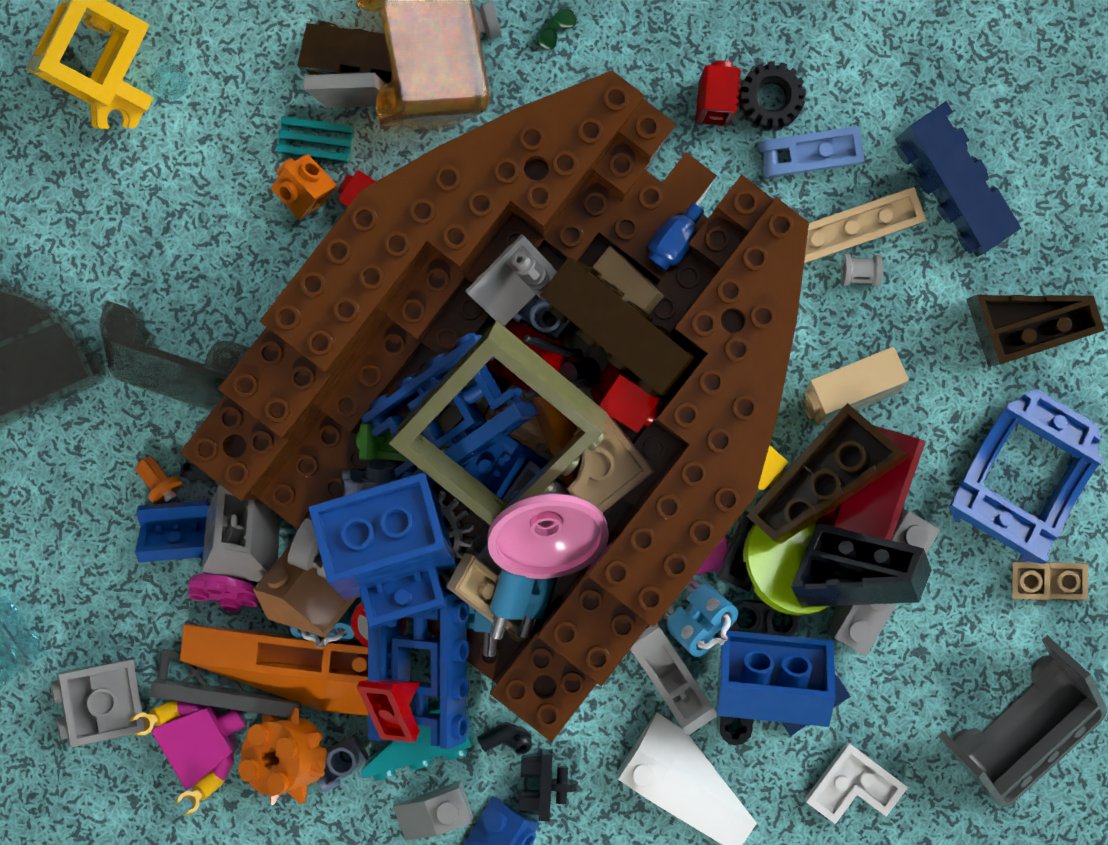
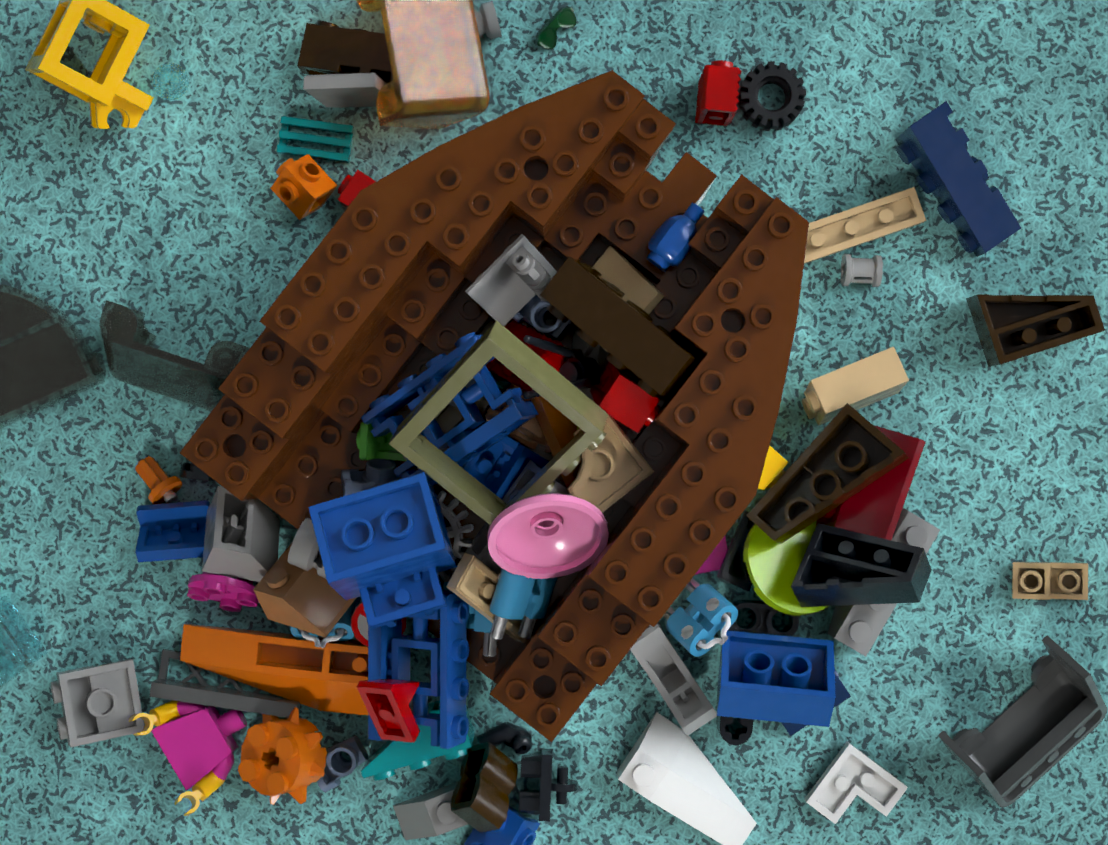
medium blue plate [758,126,865,179] -> none
blue wedge [949,389,1104,564] -> none
none -> dark brown brick [451,742,518,833]

